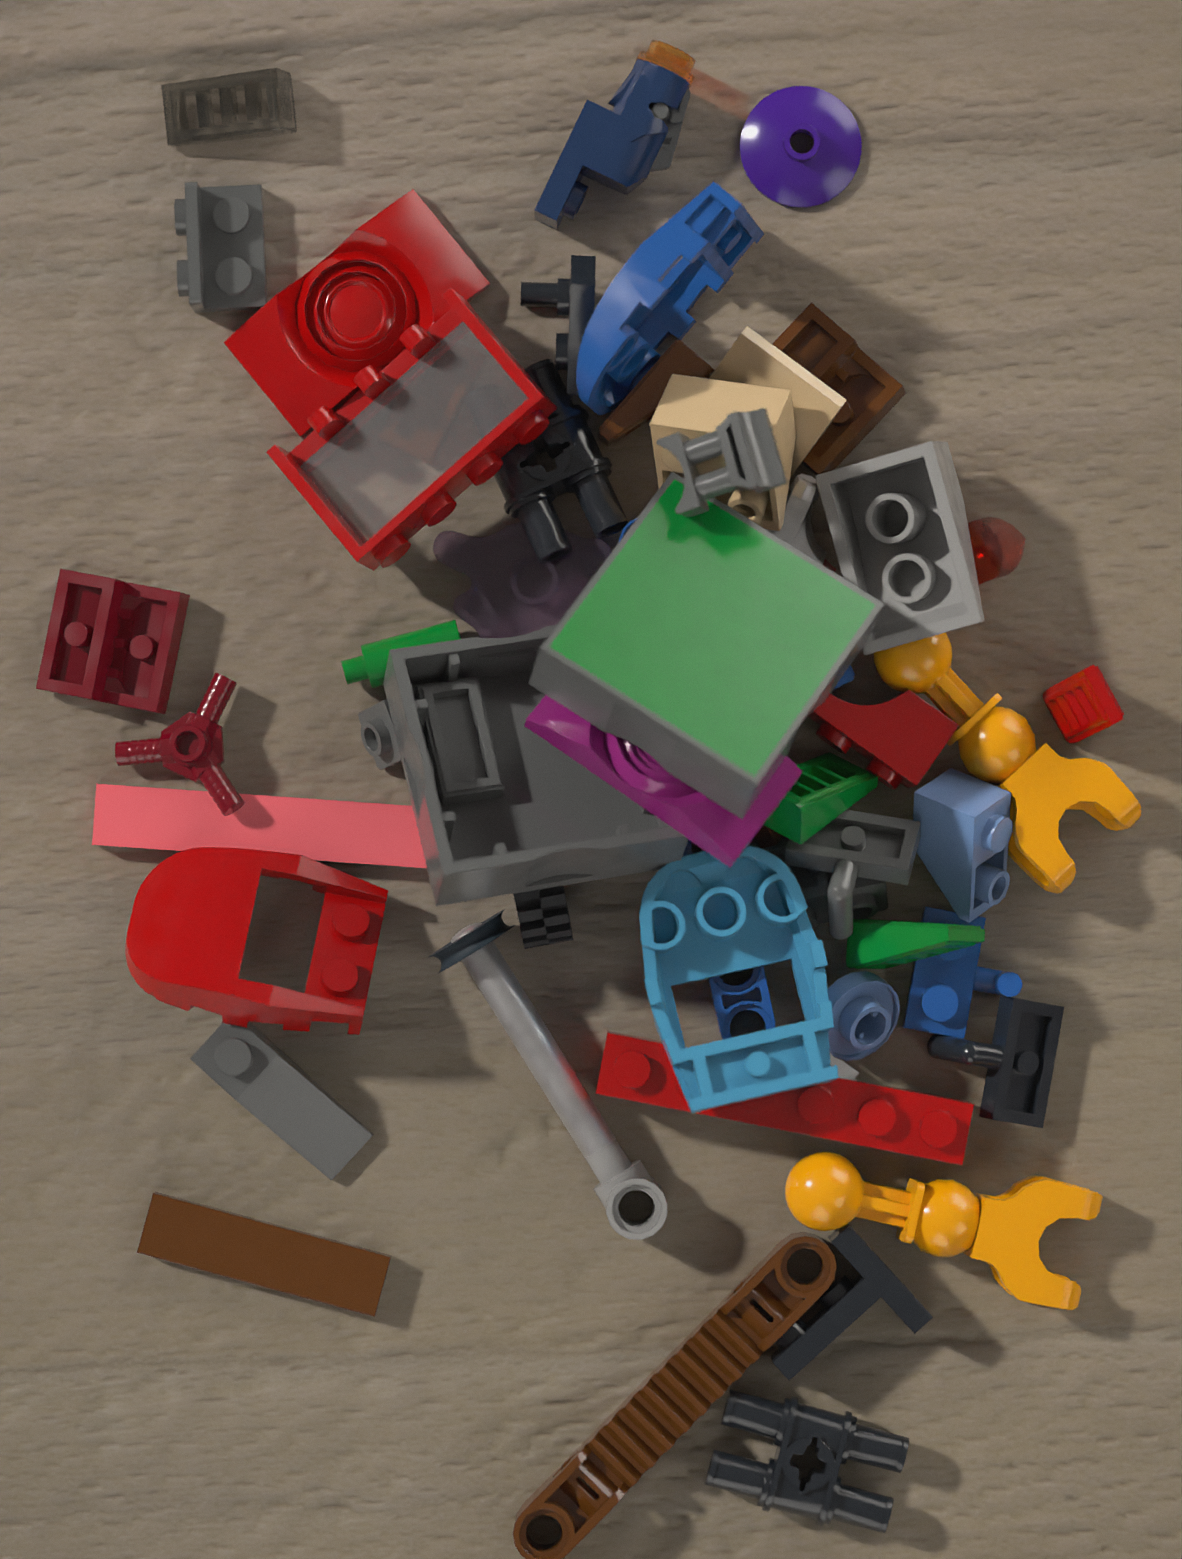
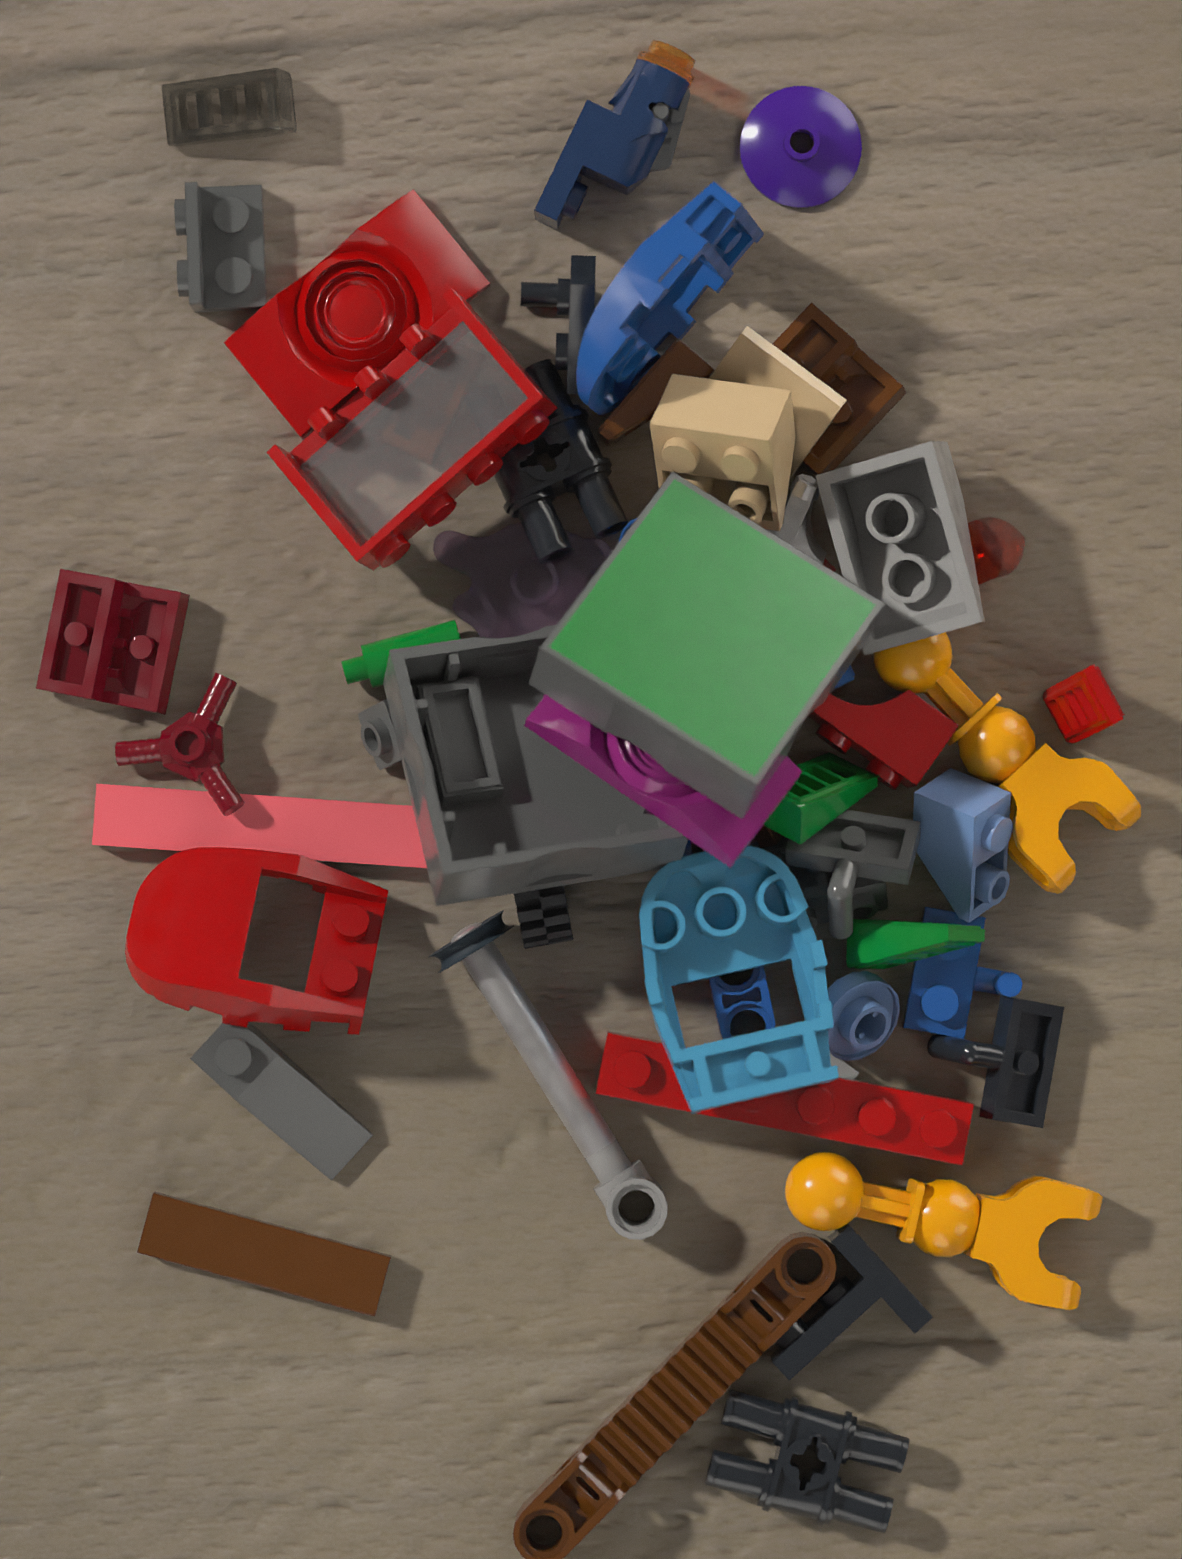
dark grey piece [656,408,787,518] -> none

